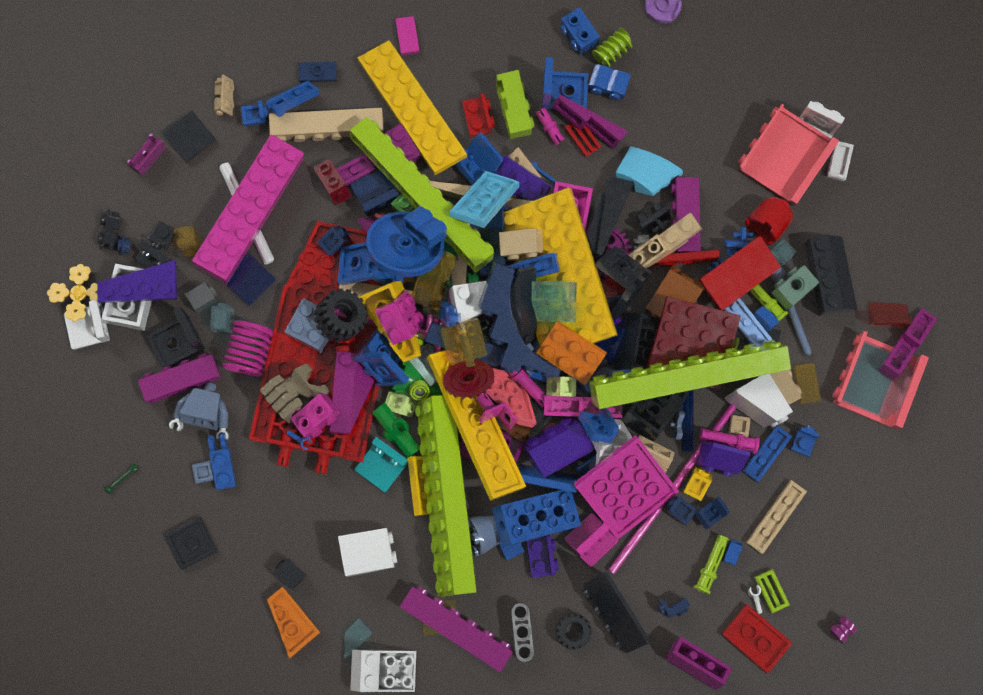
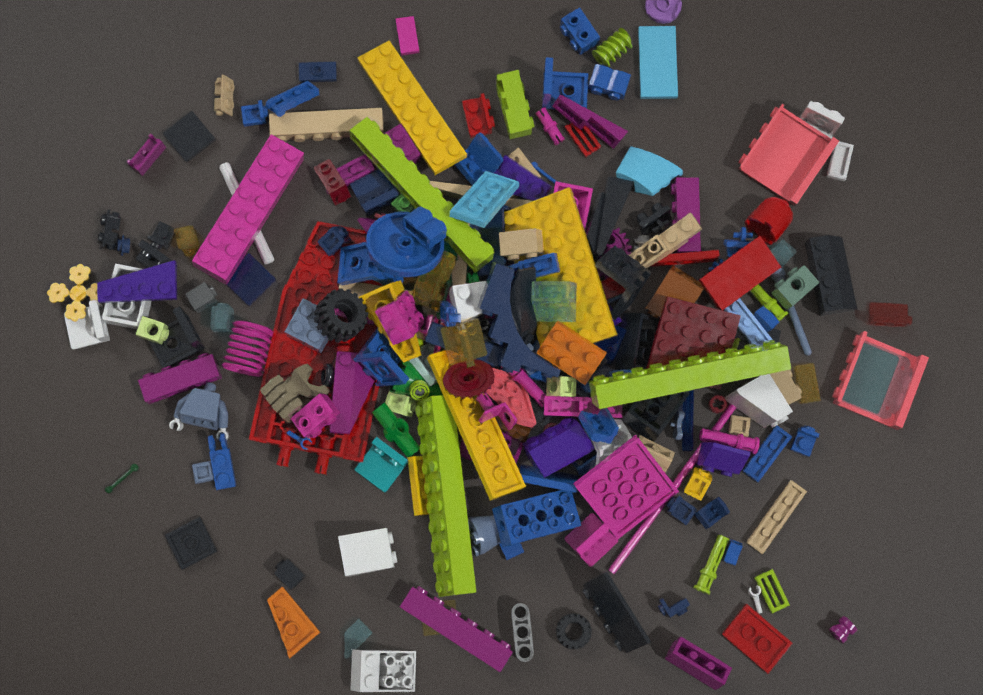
dark purple bracket [526,535,559,578] -> none
magenta slope [878,308,937,381] -> none
none -> yellowish green brick [136,316,169,345]
none -> black piece [320,364,335,388]
none -> medium azure tile [638,26,678,99]
none -> dark red bush [708,395,727,414]

